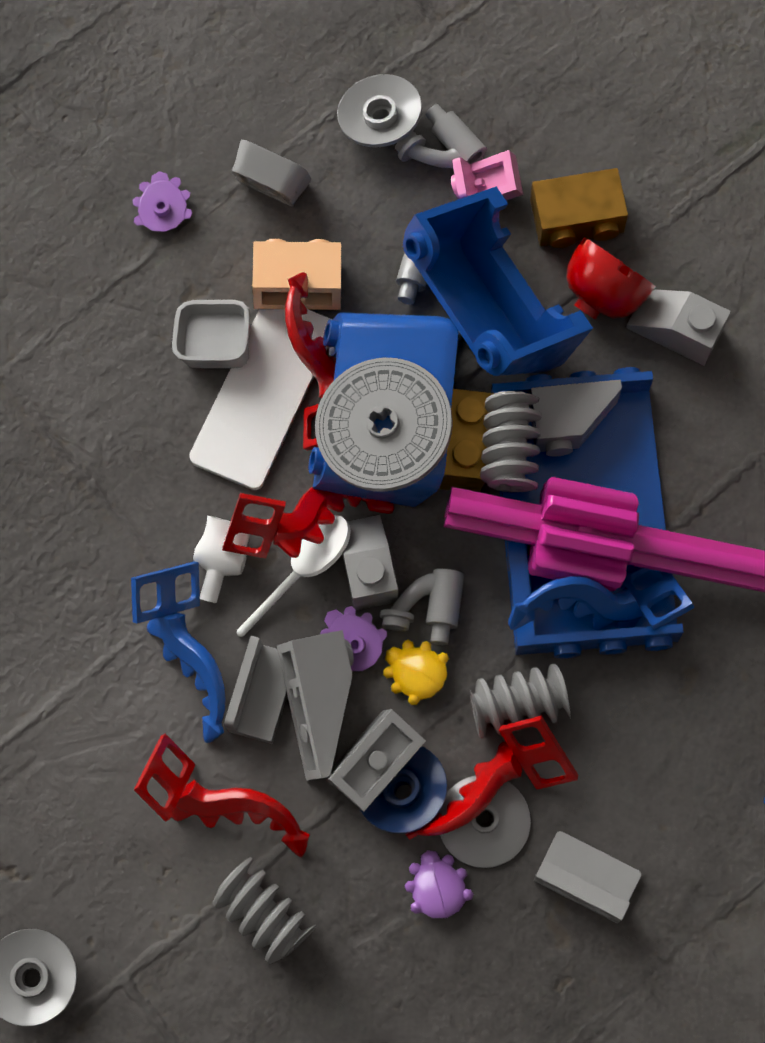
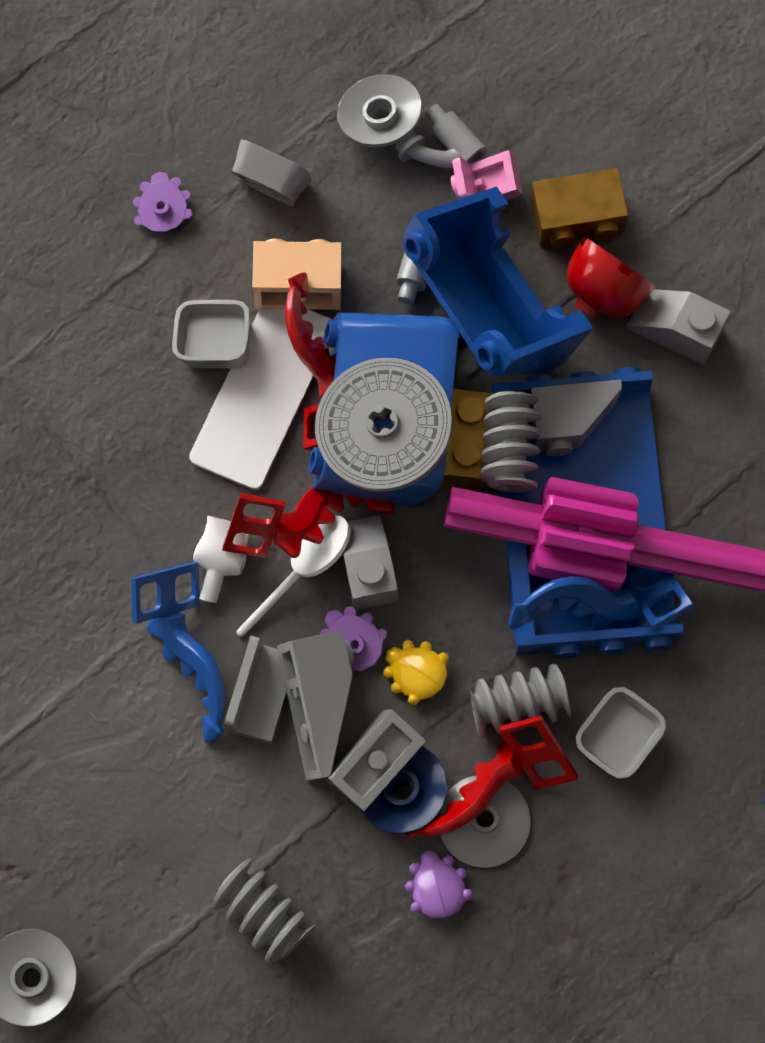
red piece [134,733,310,857] -> none
light grey plant [380,569,465,645] -> none
light grey panel [533,831,641,924] -> none
none -> light grey piece [576,687,666,779]

